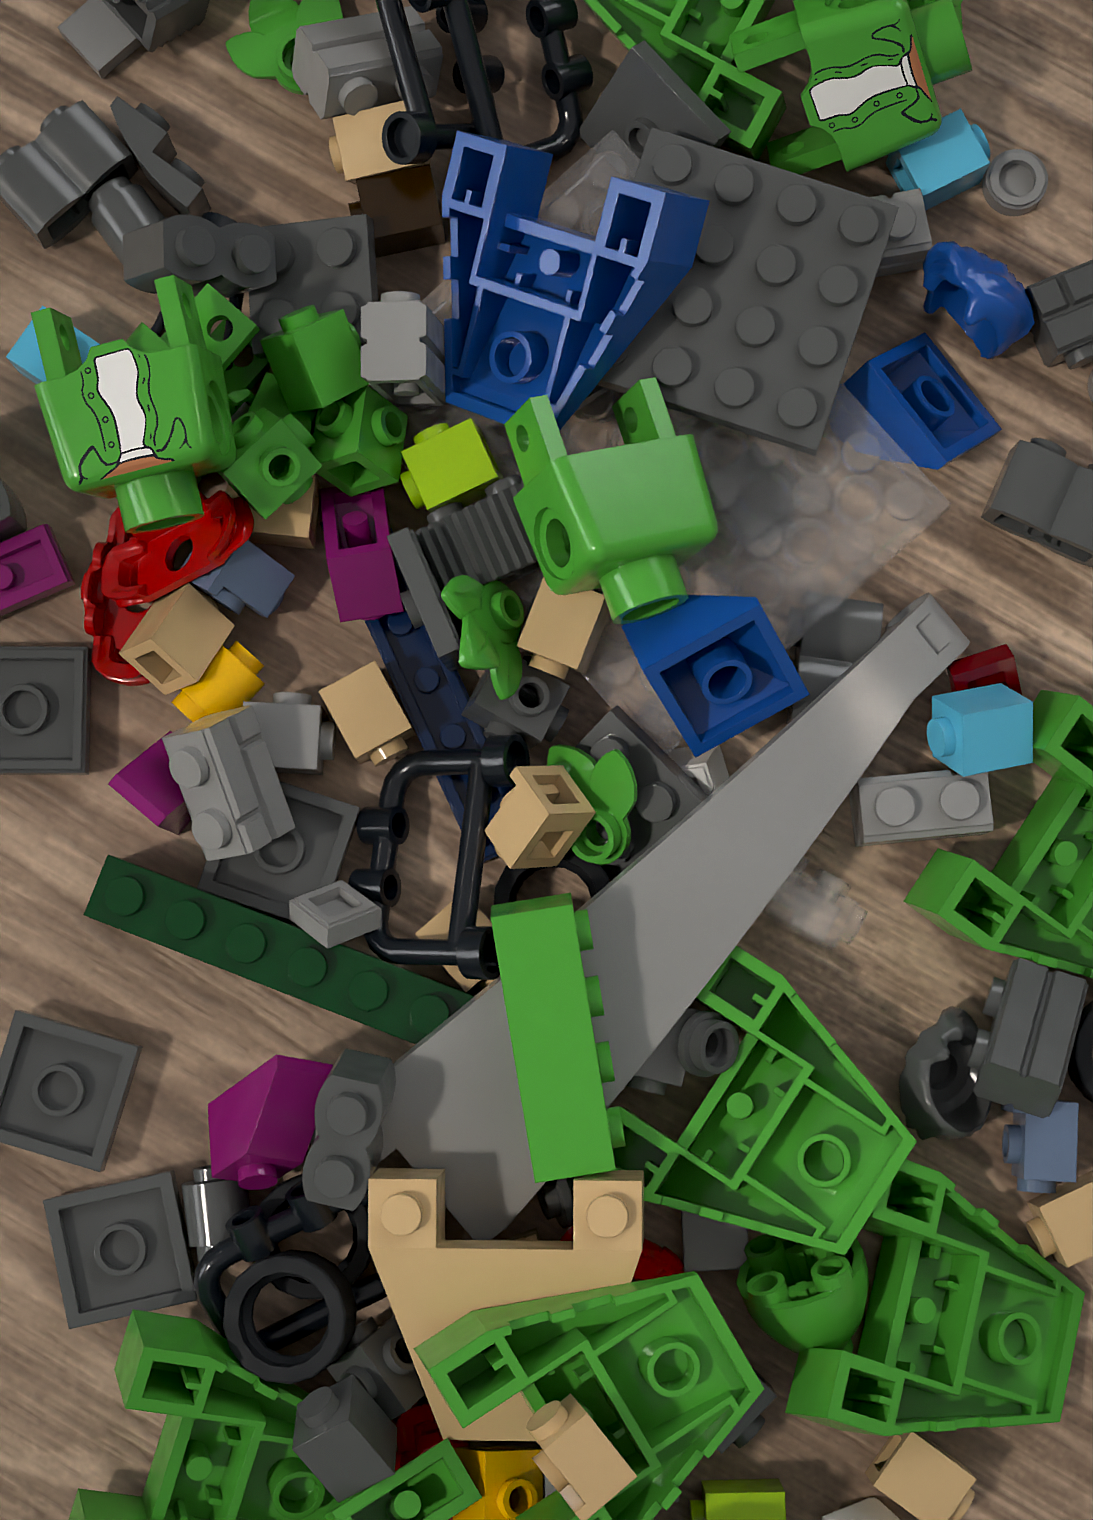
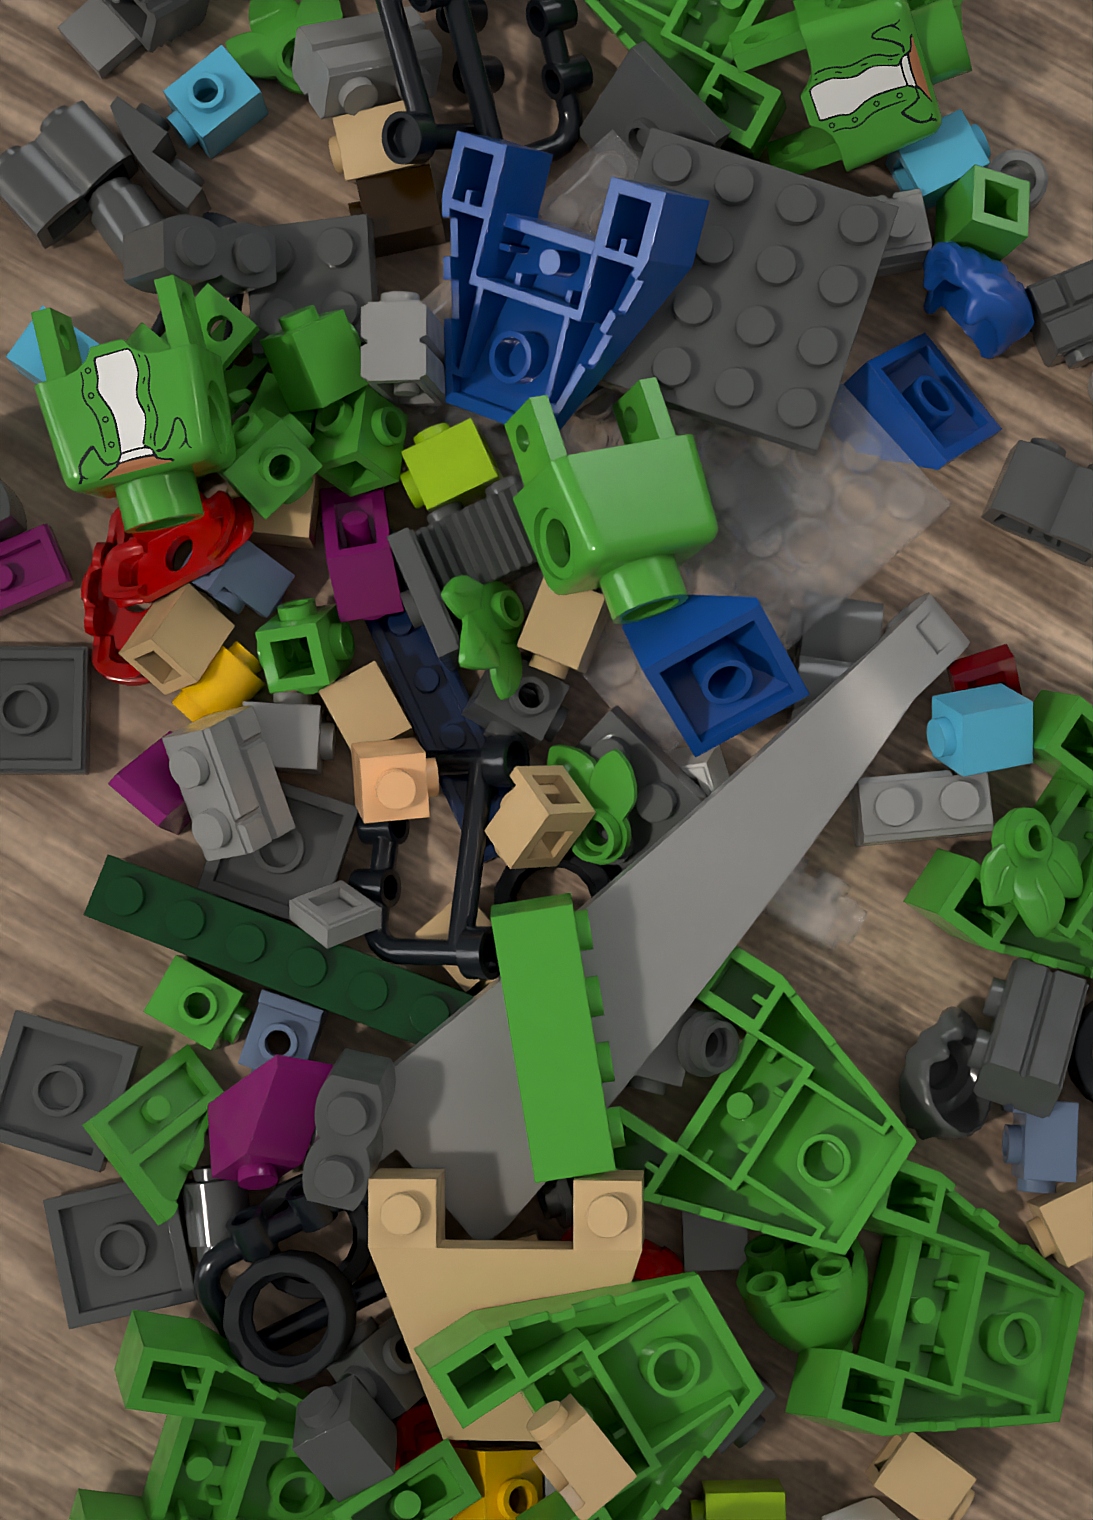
none -> bright green wing [82,1044,224,1226]
none -> bright green brick [143,955,253,1050]
none -> medium azure brick [163,45,268,159]
none -> sand blue brick [238,989,329,1073]
none -> bright green brick [255,598,355,695]
none -> light nougat brick [351,738,439,823]
none -> bright green brick [934,164,1030,261]
none -> bright green plate [980,807,1083,938]

